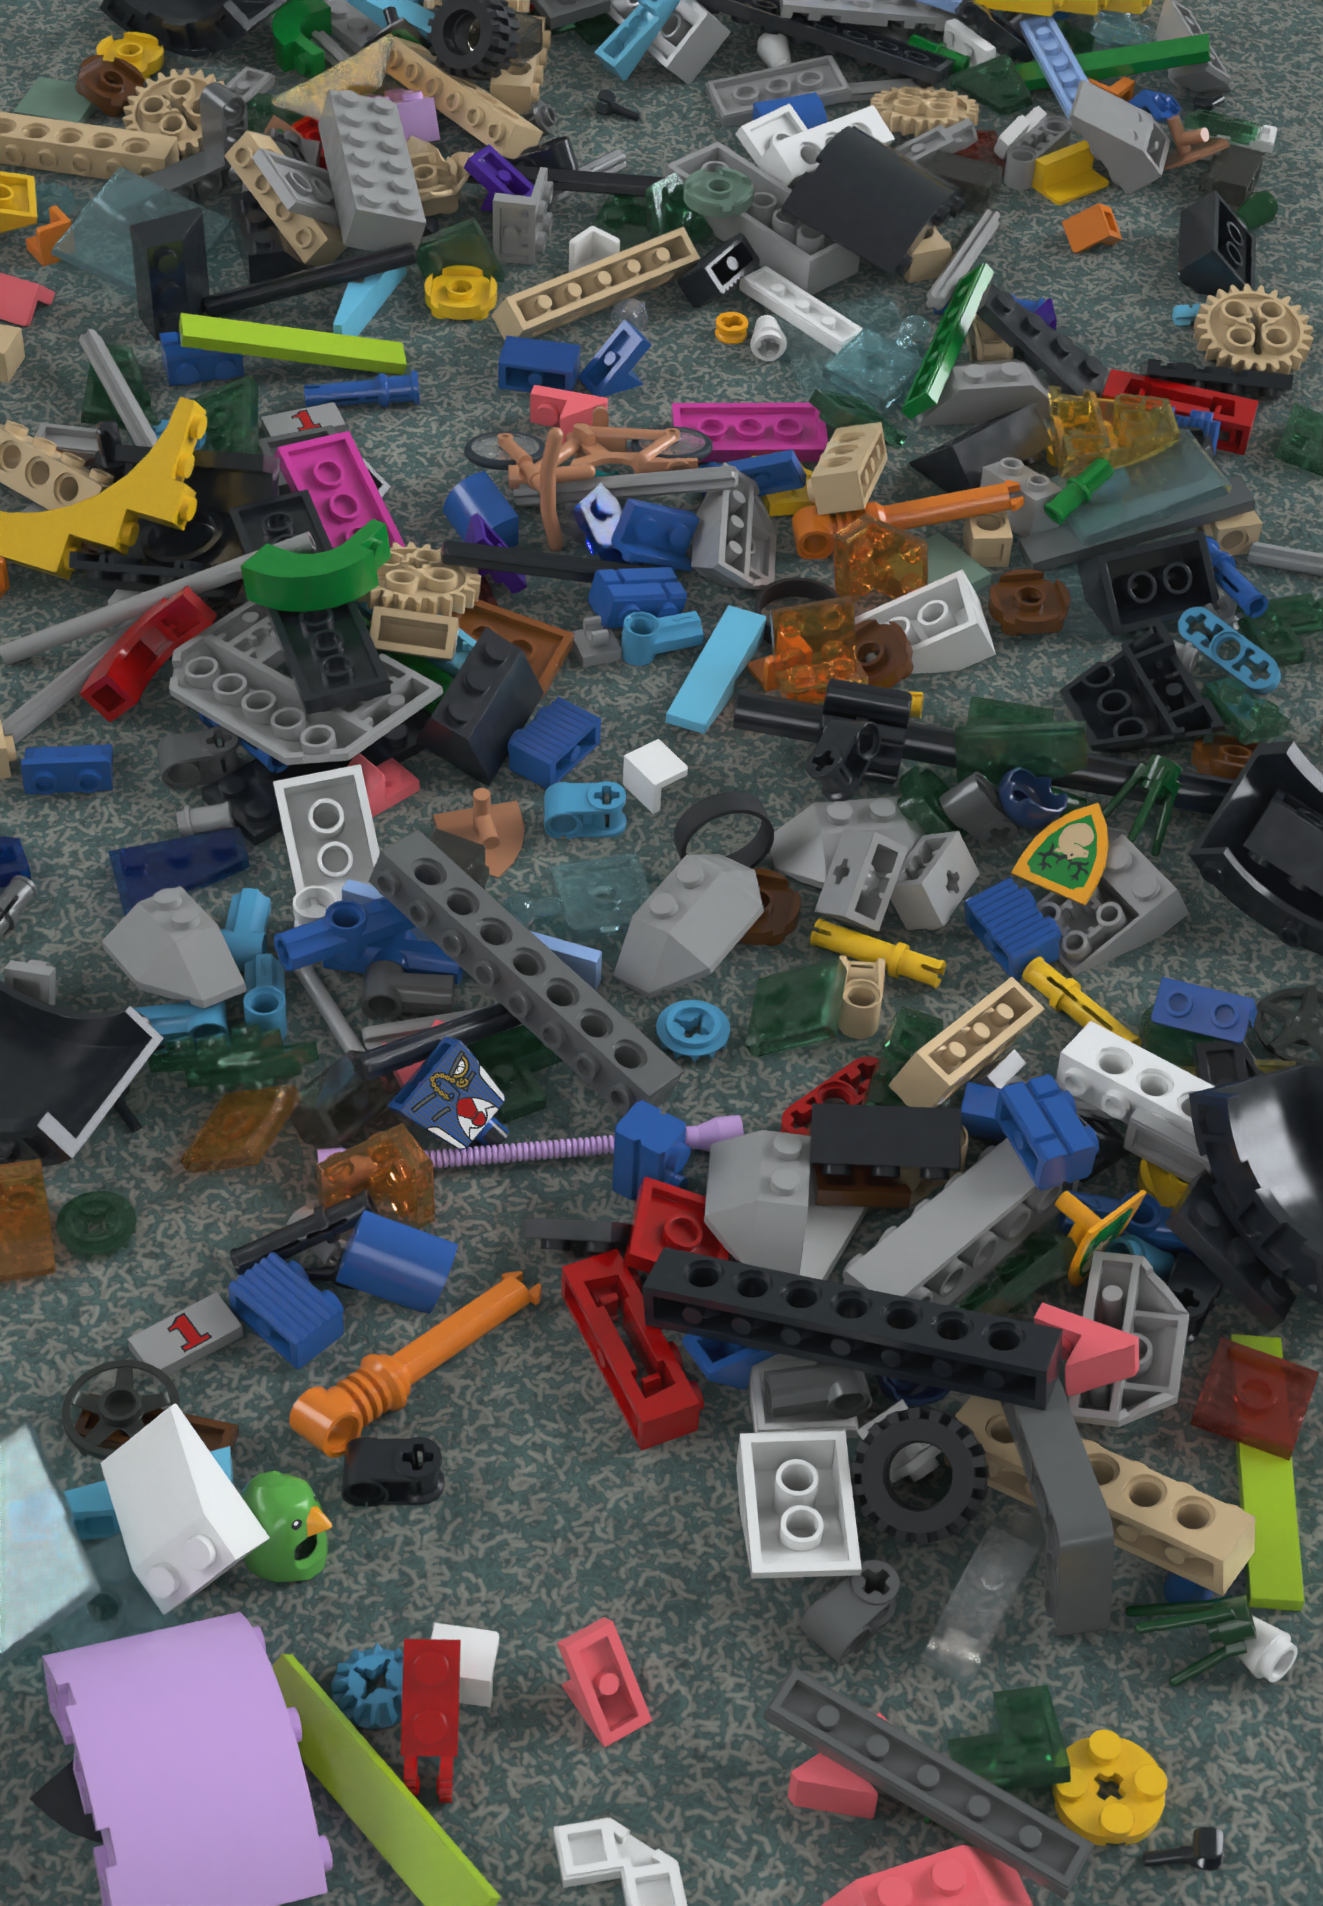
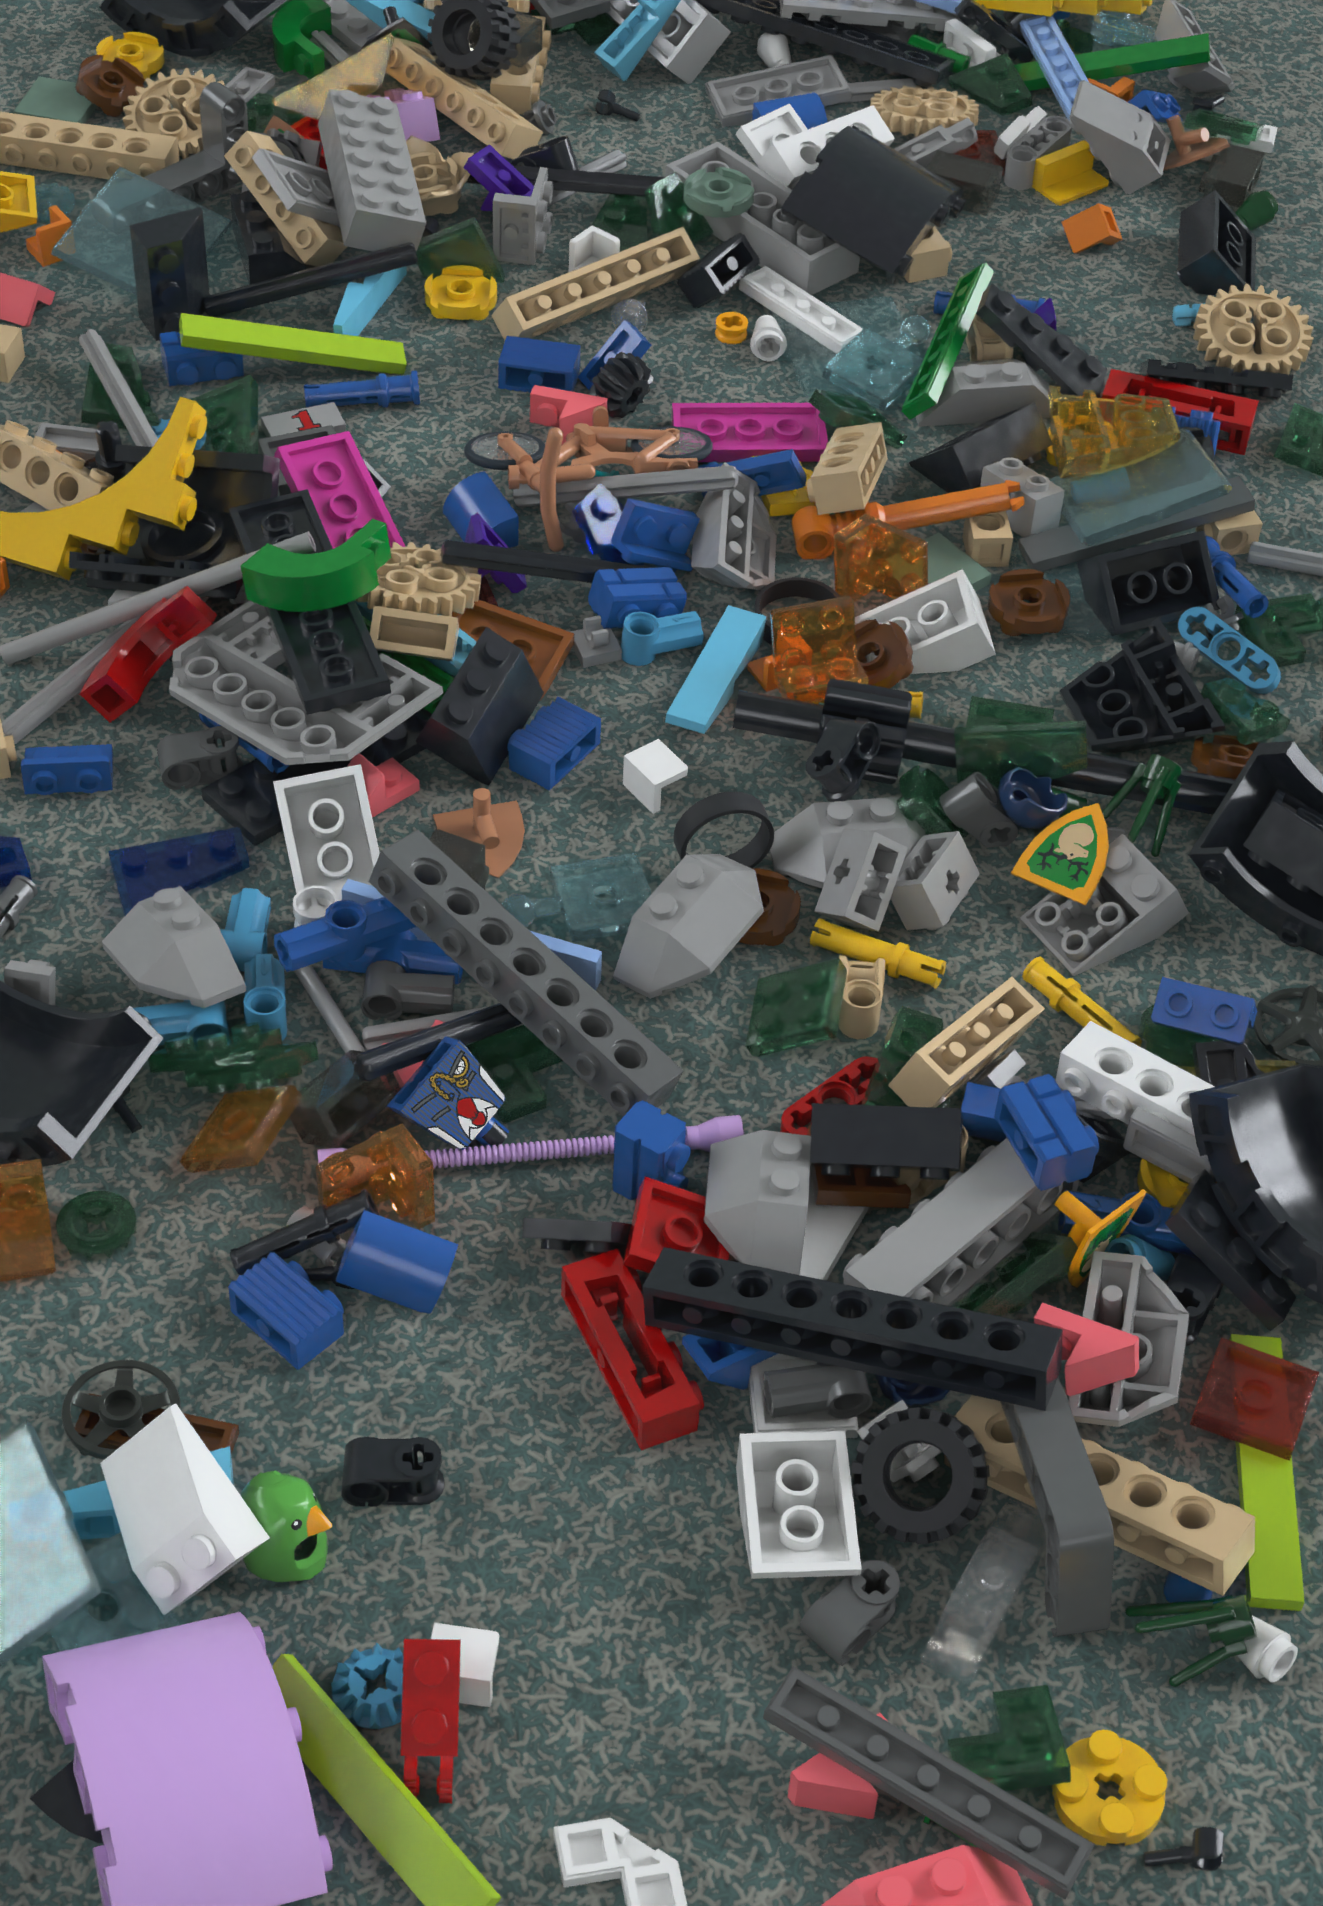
light grey tile [128,1292,243,1383] -> none
light grey pin [176,801,235,840] -> none
orange piece [289,1271,542,1458] -> none
dark azure piece [544,781,627,839] -> none
coral slope [557,1617,652,1747] -> none
dark azure gear [656,1000,730,1063] -> none
light grey axle [925,209,1001,311] -> none
blue brick [964,877,1062,981] -> none
green axle [1044,458,1114,525] -> none
none -> black gear [589,352,654,418]

